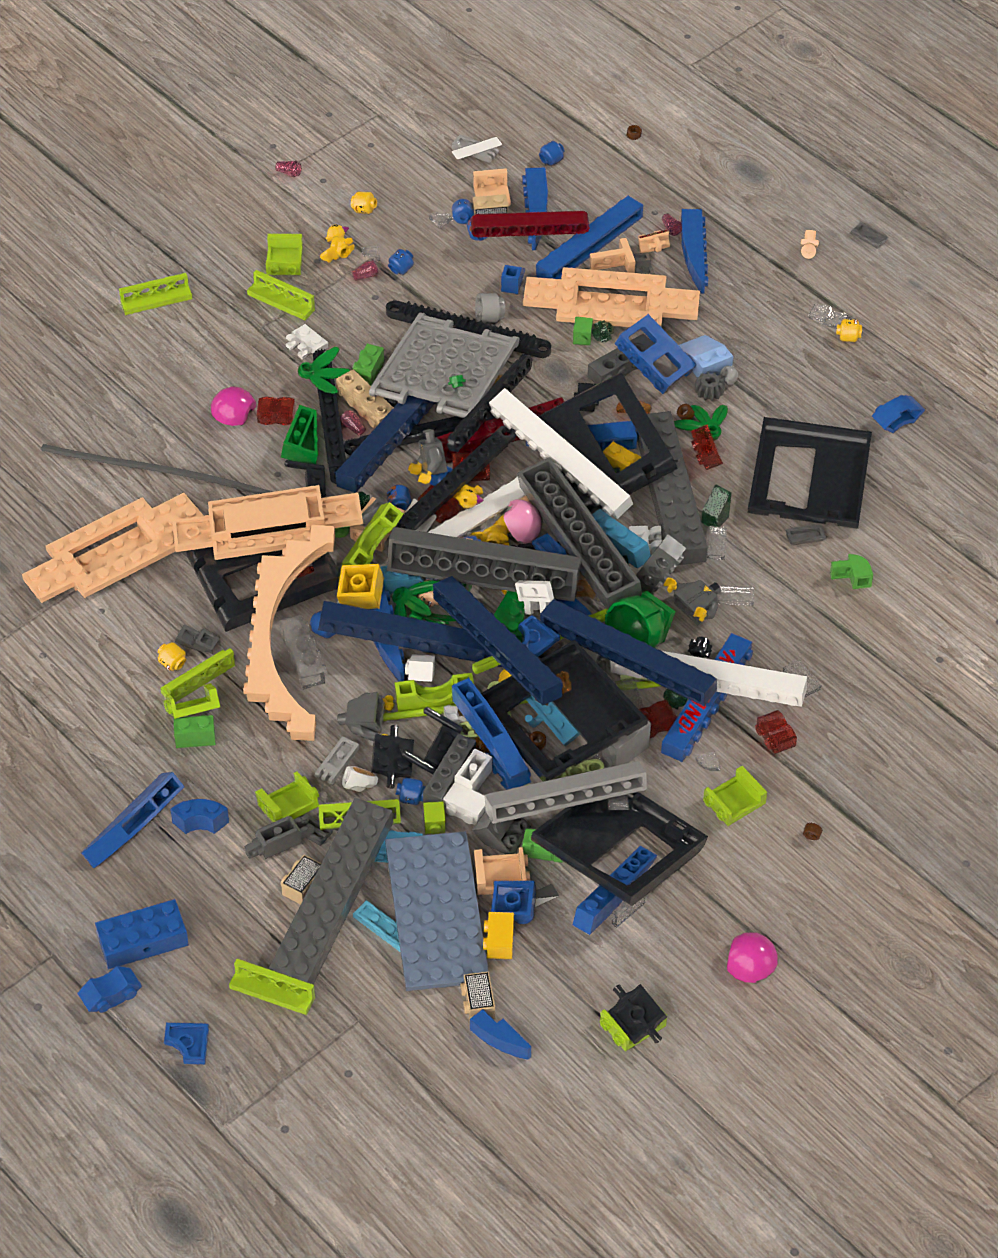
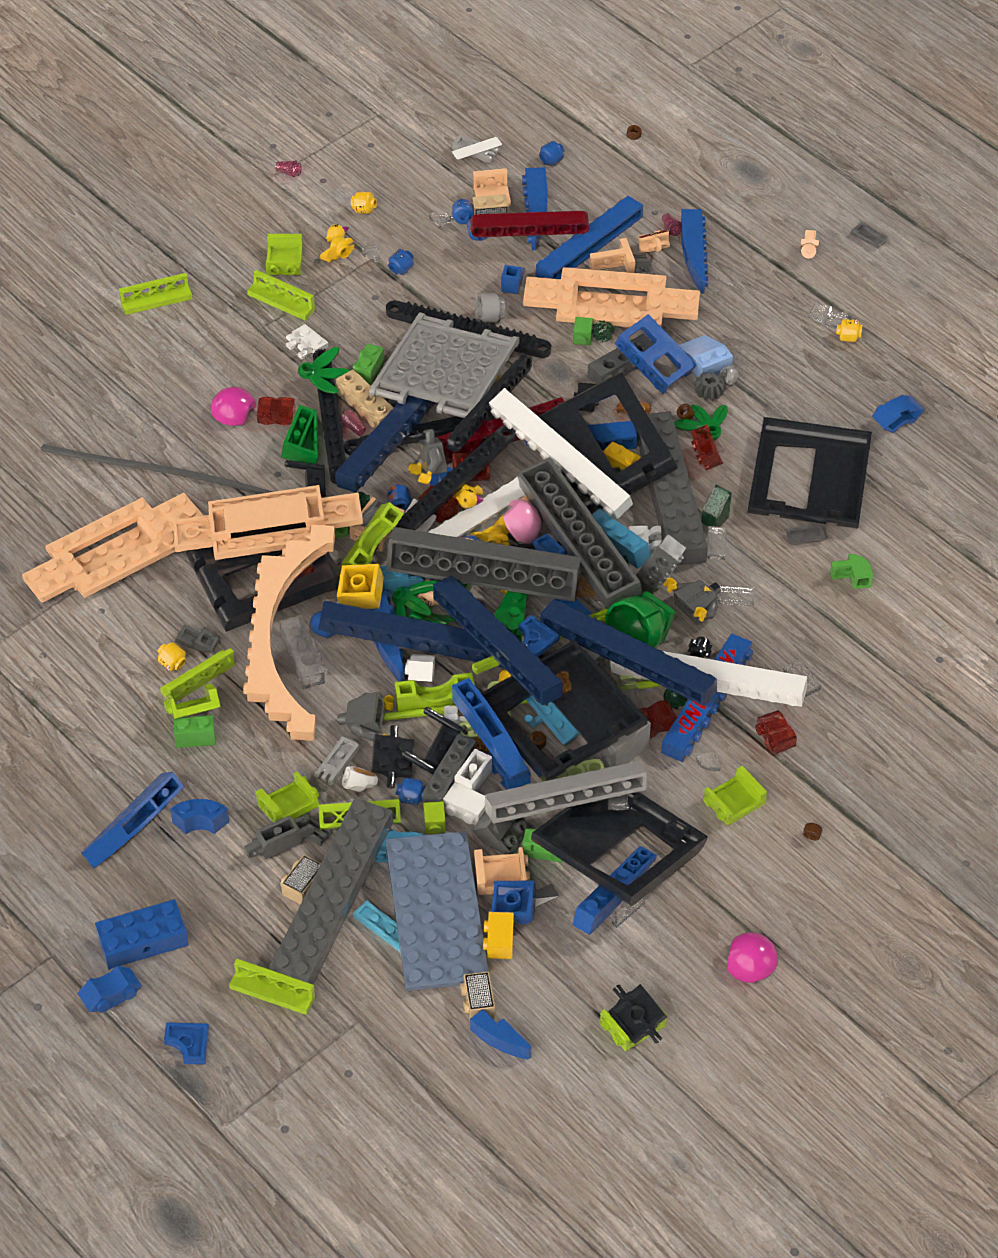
clear pink cone [351,260,378,281] -> none
green plate [448,375,466,388] -> none
white plate [515,580,554,615] -> none

